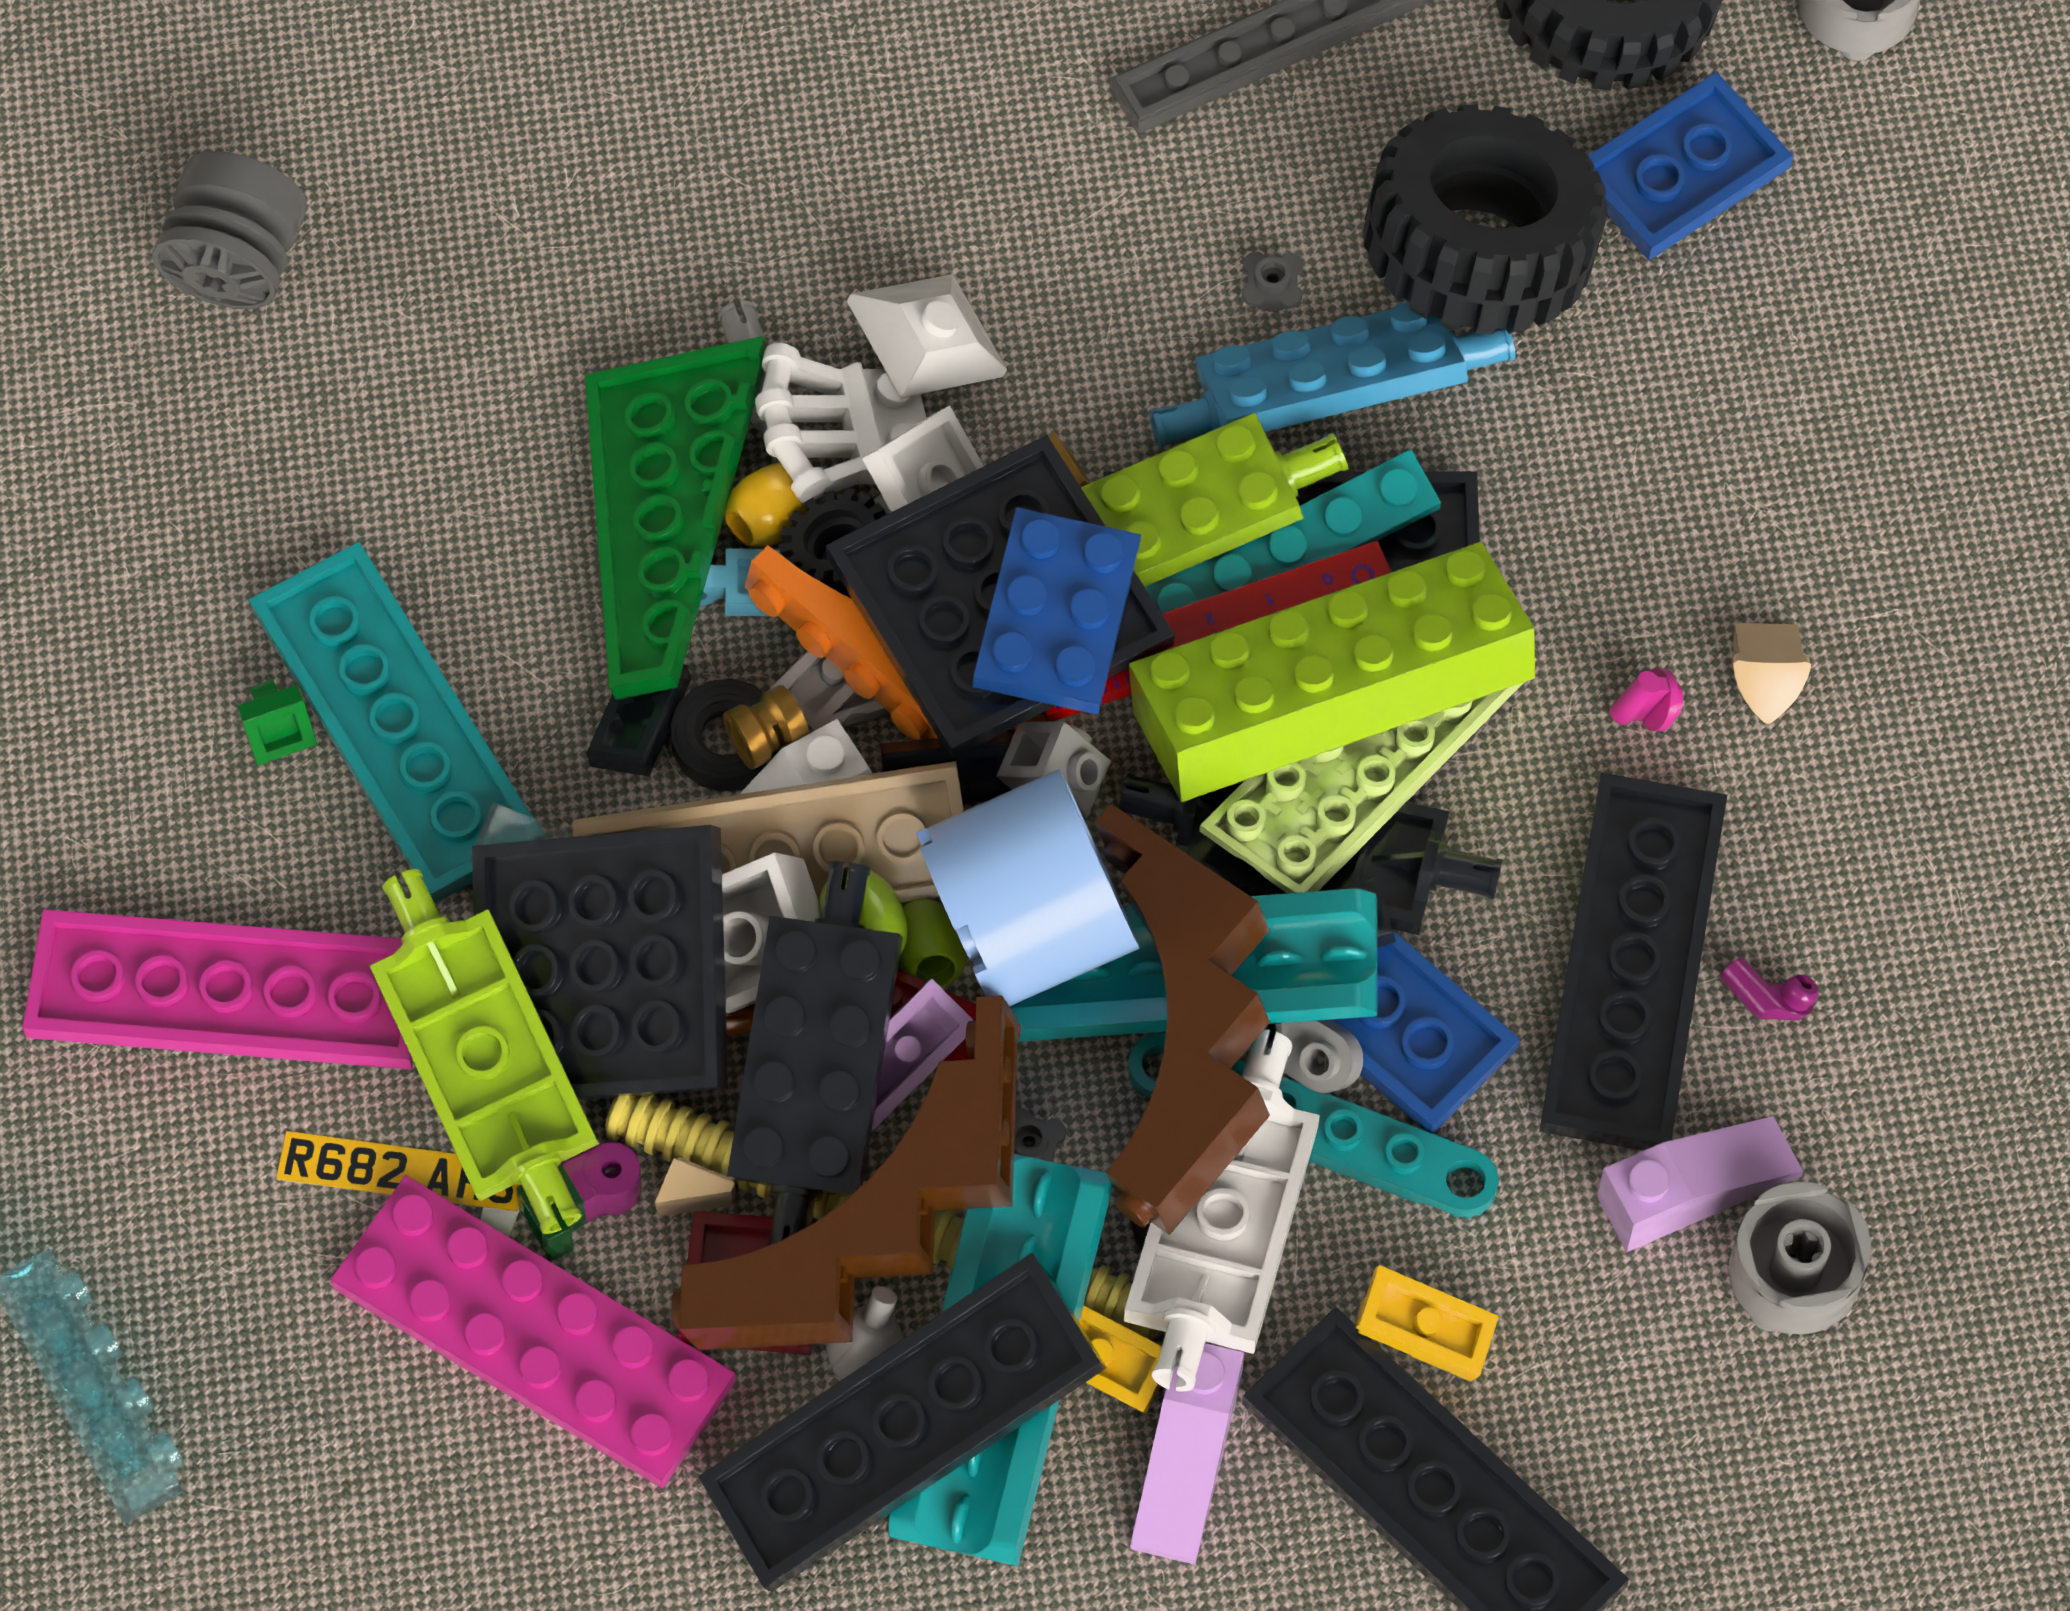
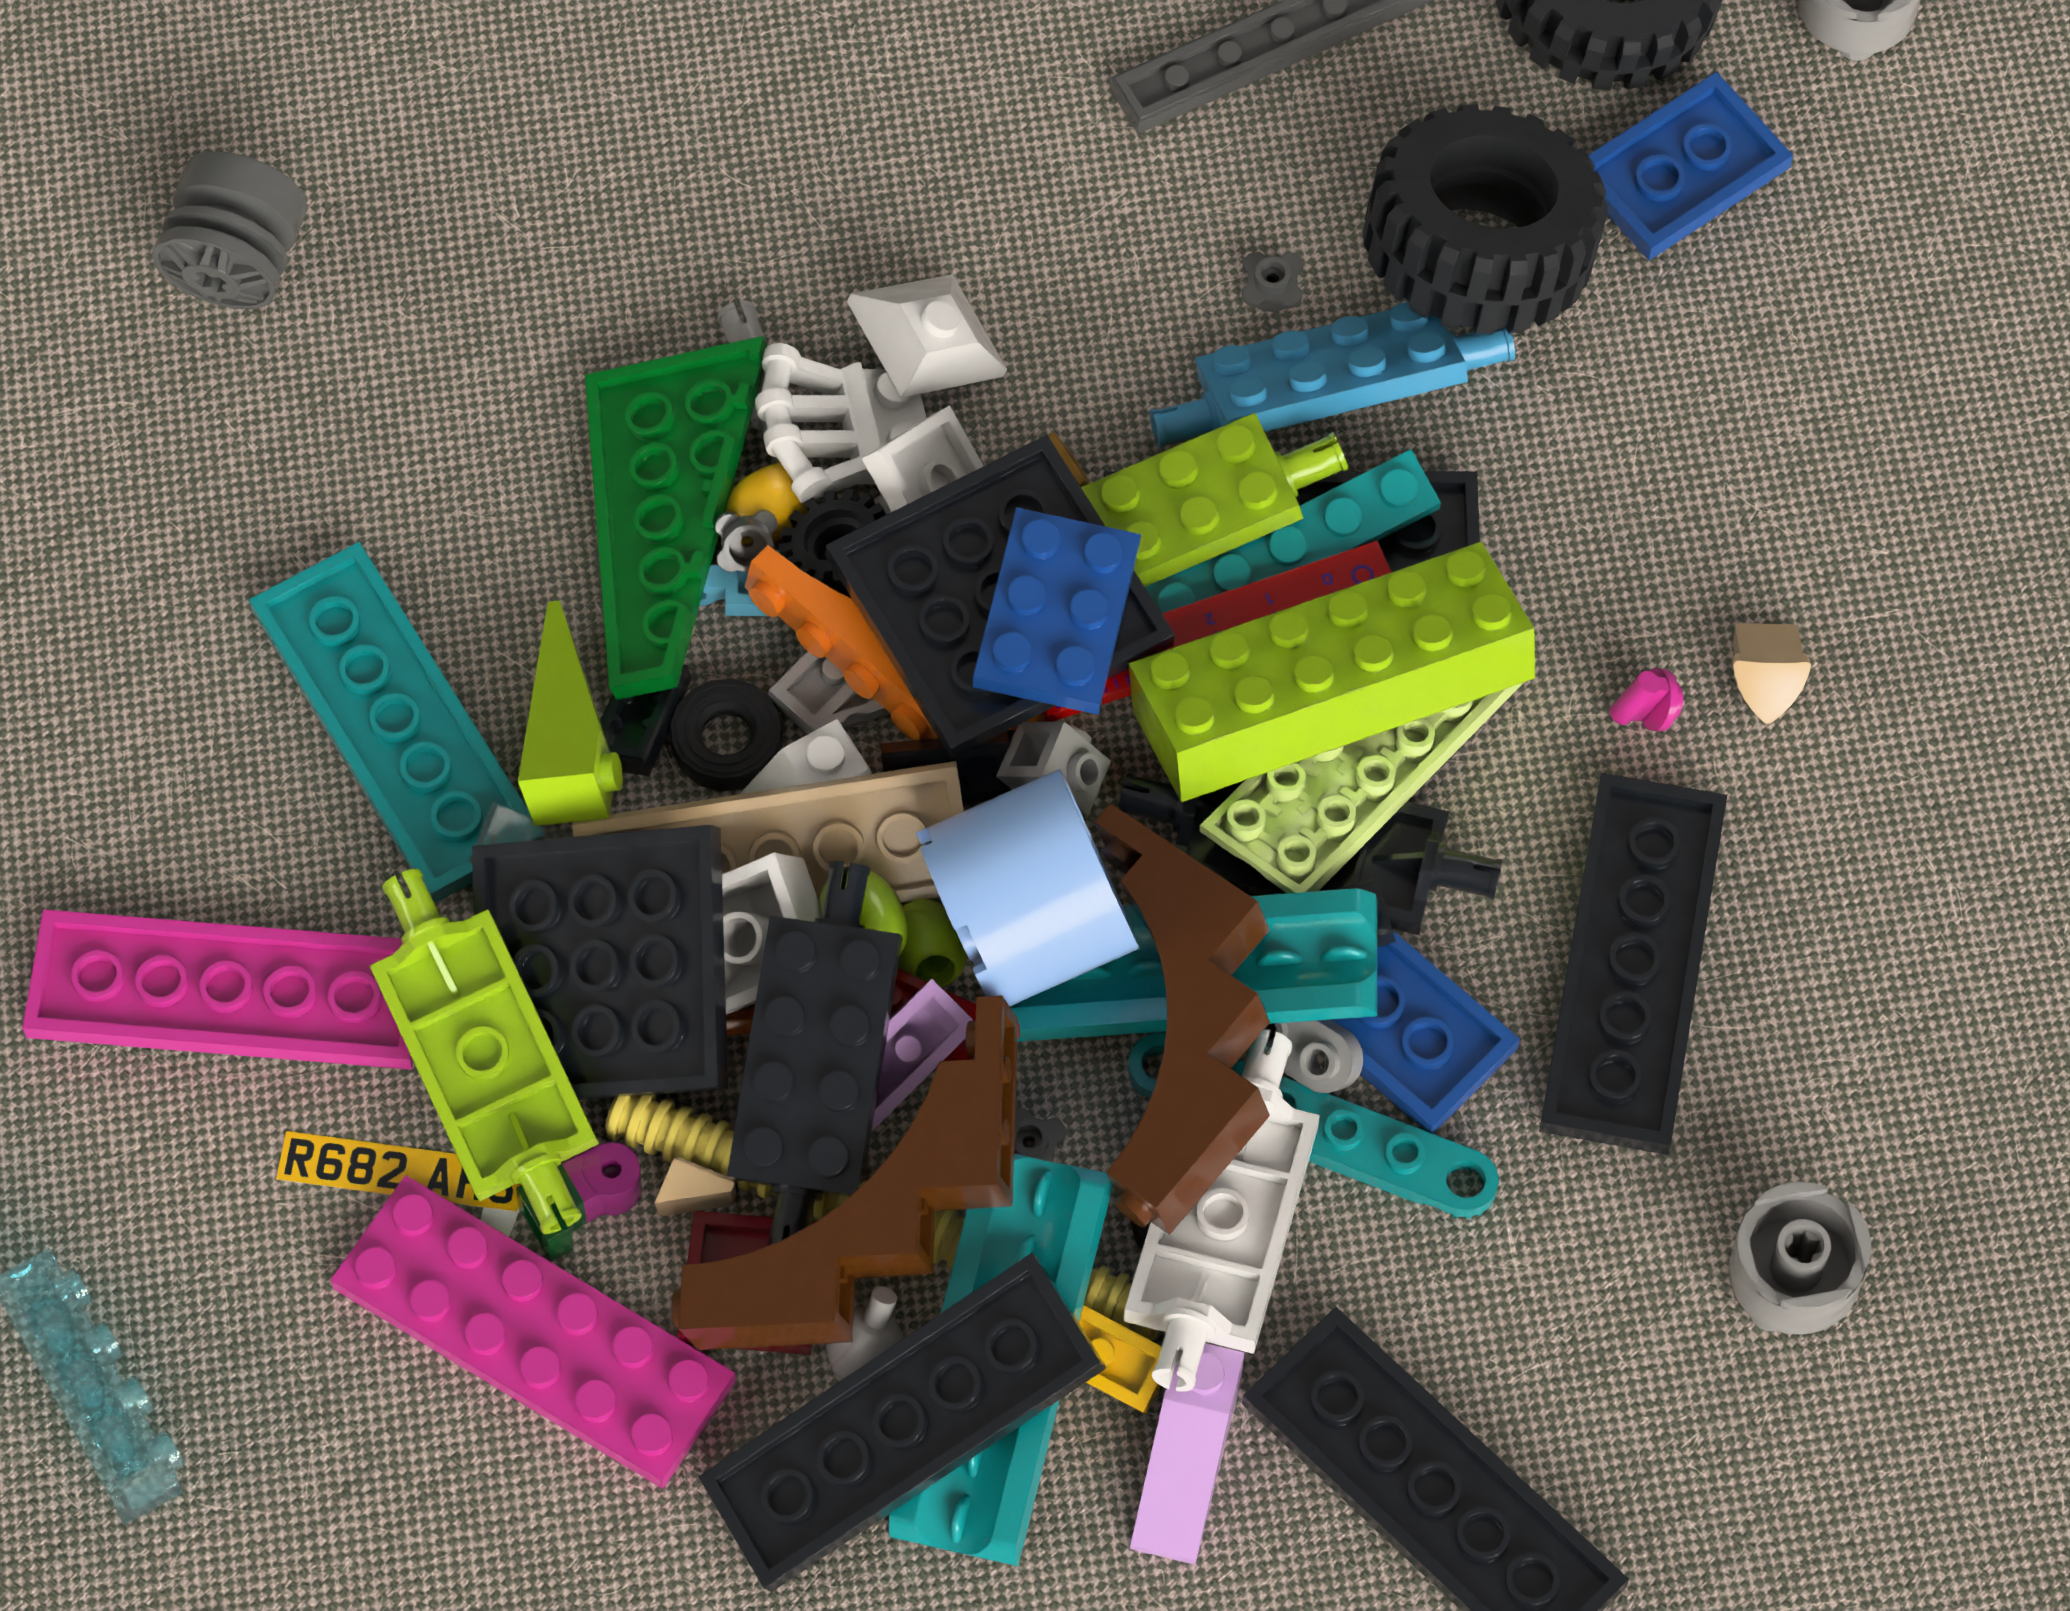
green tile [237,679,318,766] -> none
pearl gold wheel [723,685,810,769] -> none
yellow plate [1355,1265,1499,1382] -> none
lavender slope [1597,1116,1803,1253] -> none
magenta arm [1719,957,1819,1021] -> none
none -> lime slope [518,600,623,826]
none -> dark grey plate [715,509,778,572]

